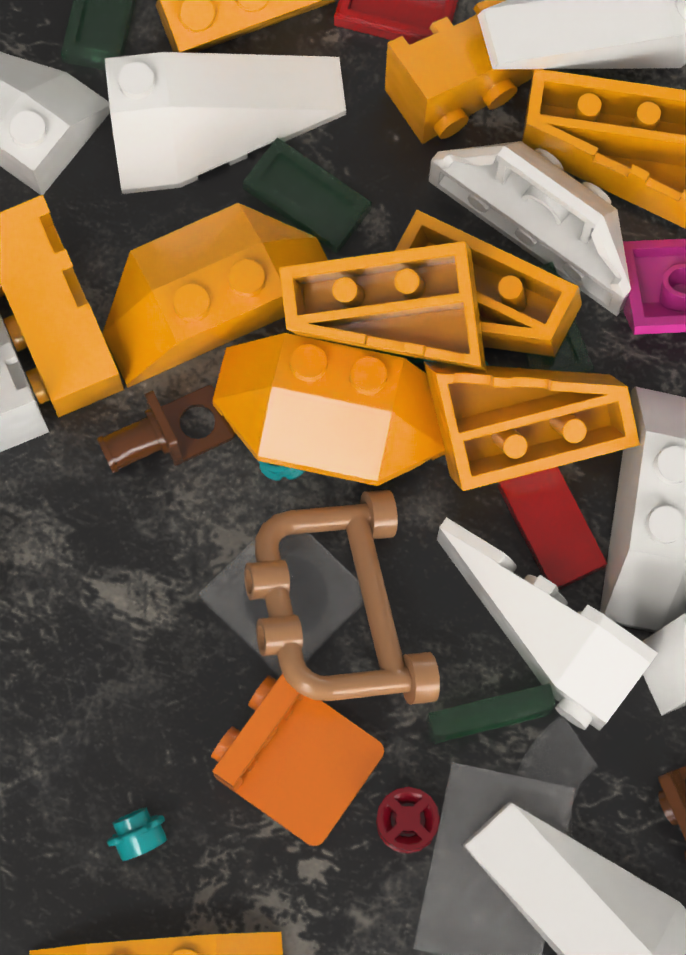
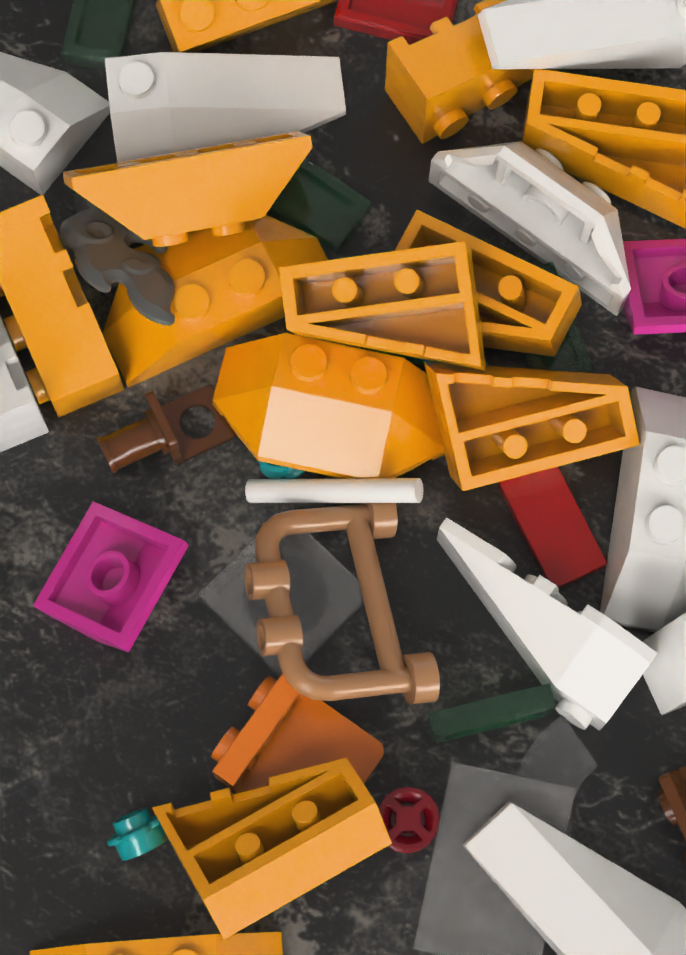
none -> dark pink slope [33,501,189,653]
none -> dark grey piece [60,194,175,326]
none -> light orange wedge [62,131,312,247]
none -> light orange wedge [152,757,392,939]
none -> white bar [245,478,424,503]

